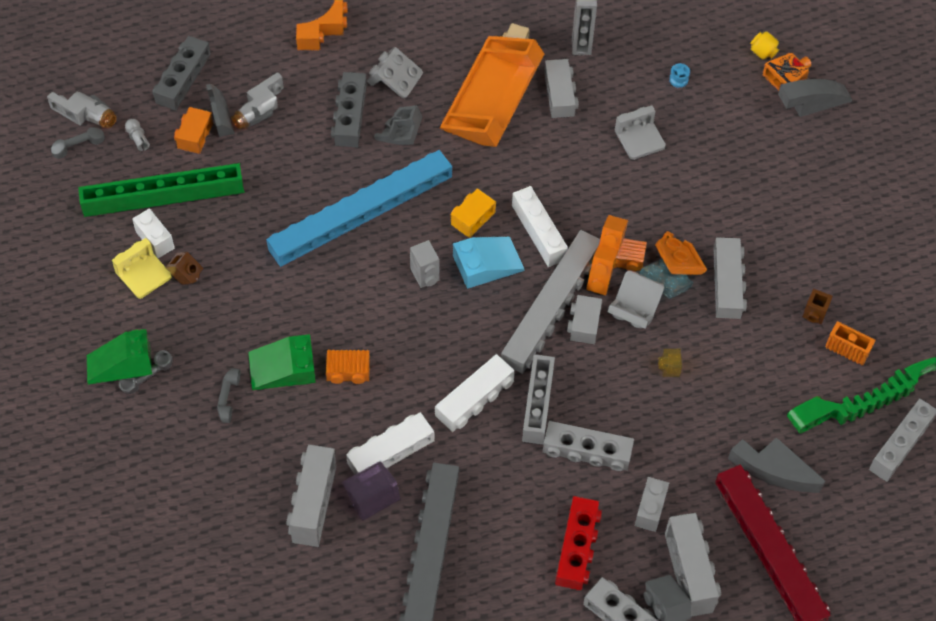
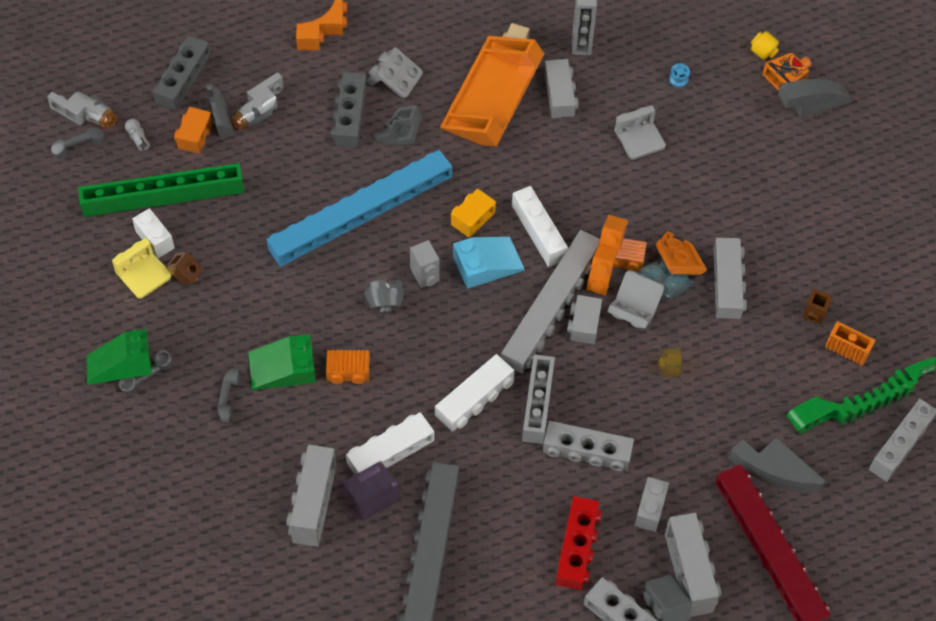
none -> dark grey cone [364,280,405,314]

